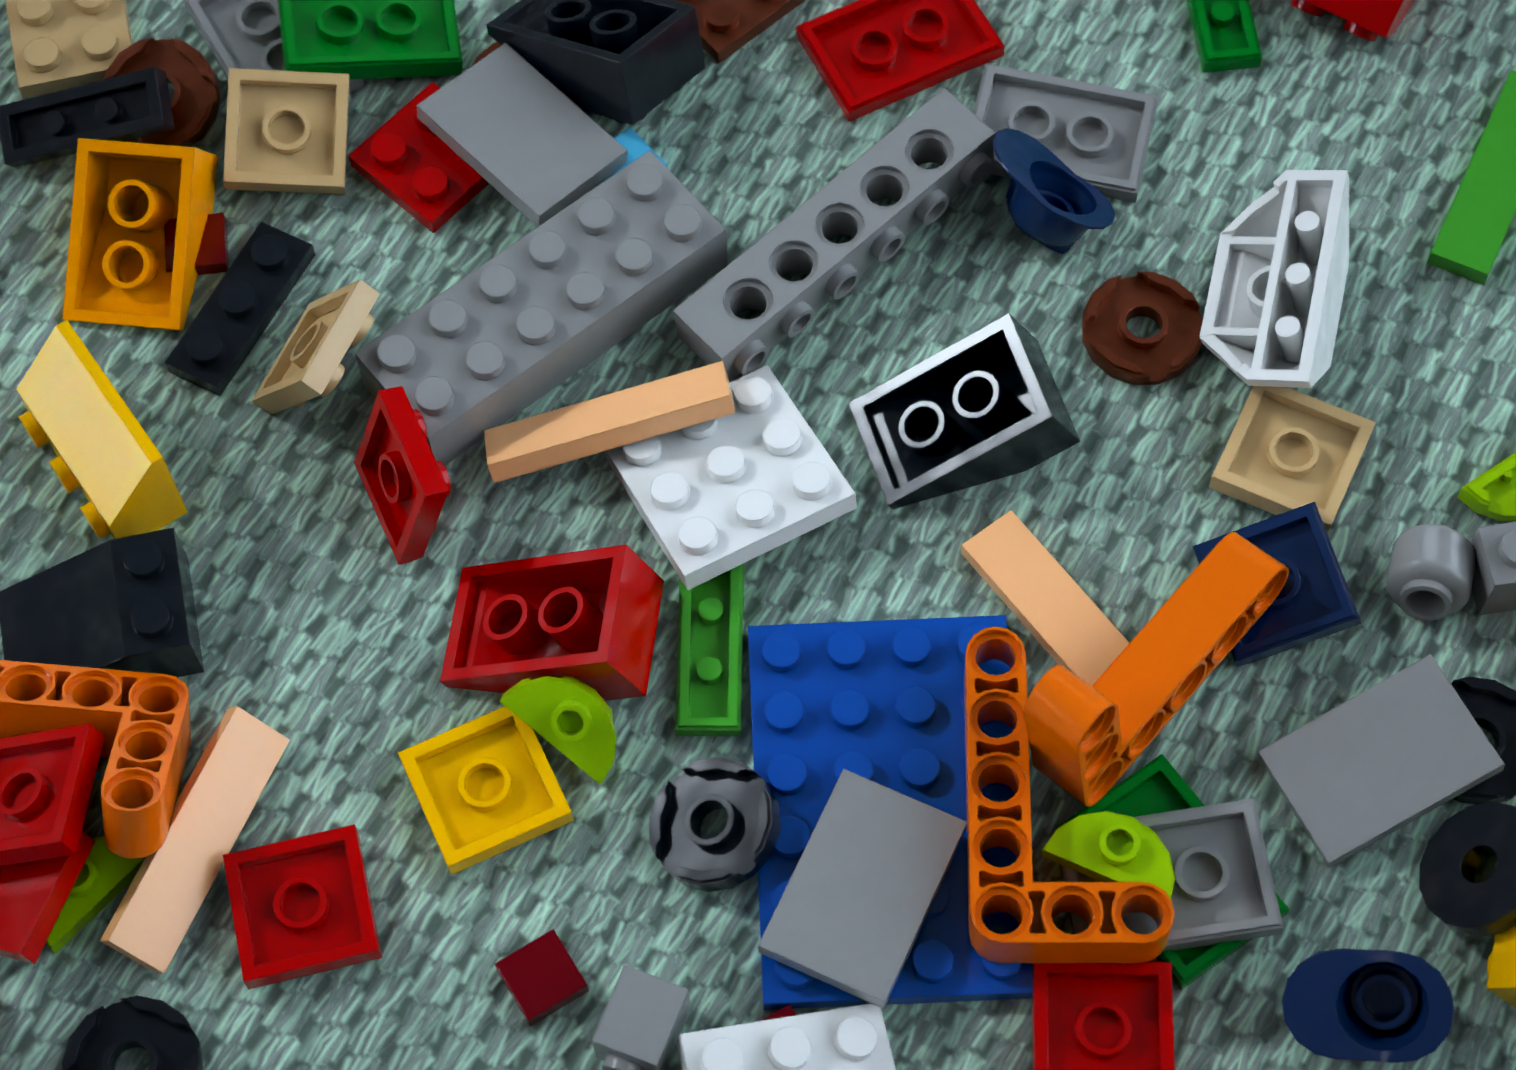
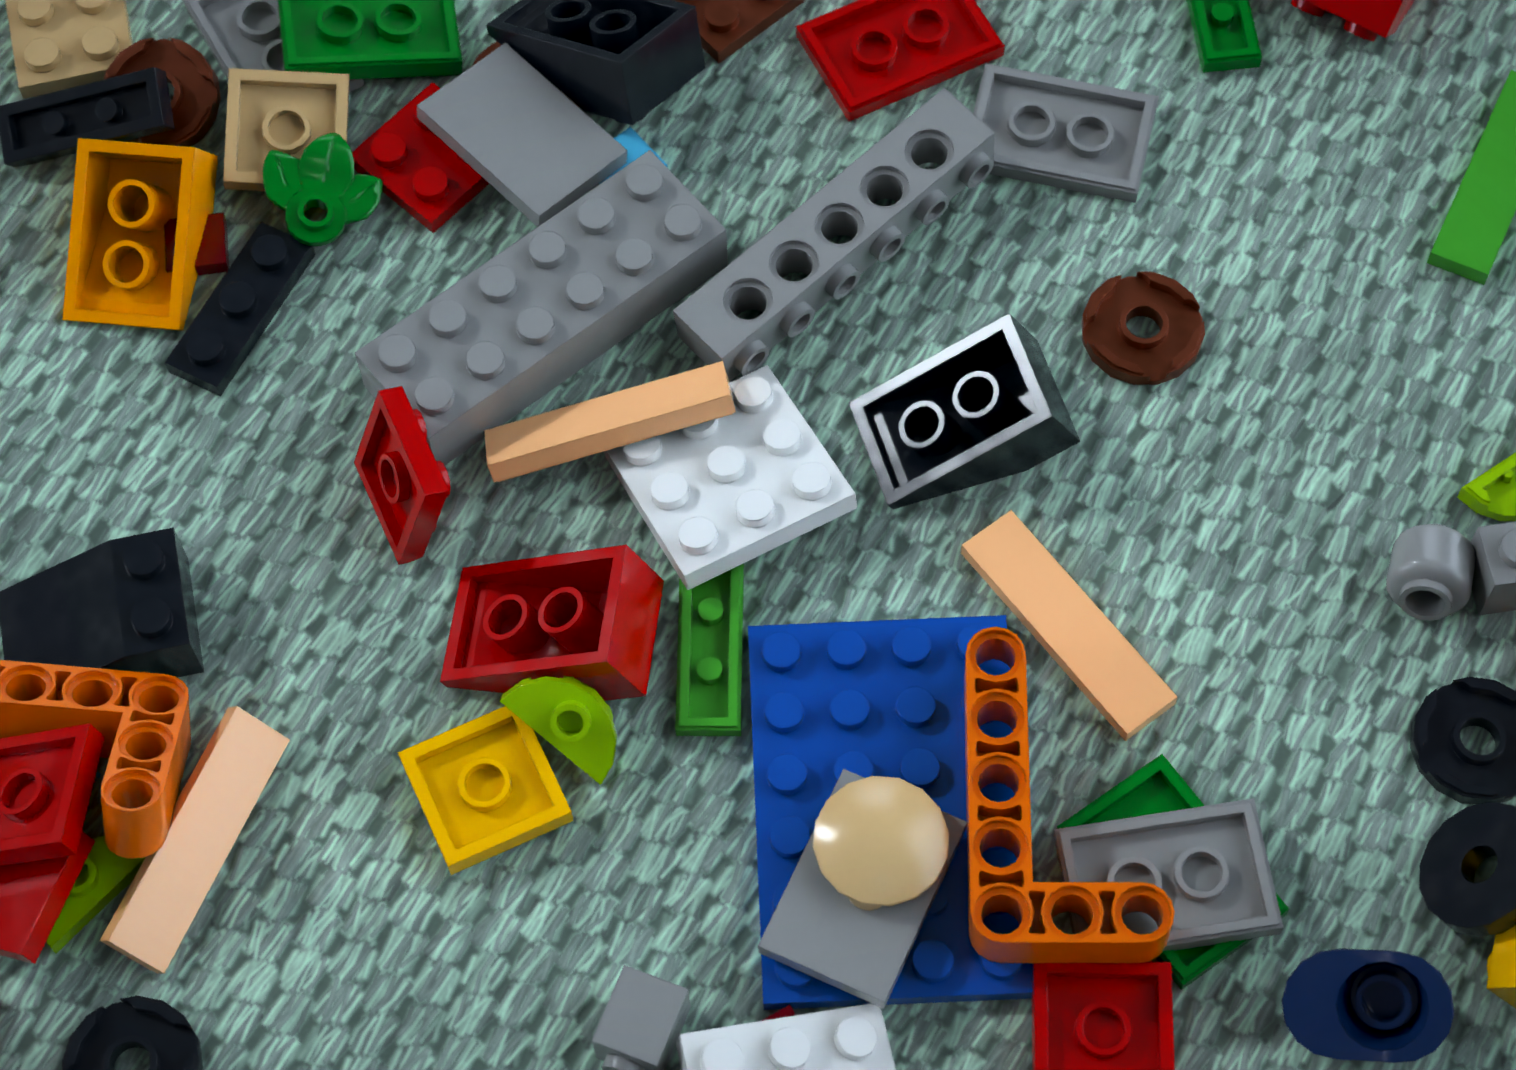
yellow slope [16,320,188,540] -> none
red plate [223,824,382,990] -> none
tan plate [251,279,380,414] -> none
dark red tile [495,929,589,1026] -> none
black tile [649,757,780,892] -> none
dark blue piece [993,128,1115,254] -> none
orange beam [1024,532,1289,807] -> none
lime plate [1042,811,1175,899] -> none
dark blue tile [1193,502,1362,667] -> none
white wedge [1199,170,1349,388] -> none
tan plate [1209,386,1376,534] -> none
light grey tile [1258,654,1504,868] -> none
none -> green plate [263,133,382,247]
none -> tan dish [813,776,949,911]

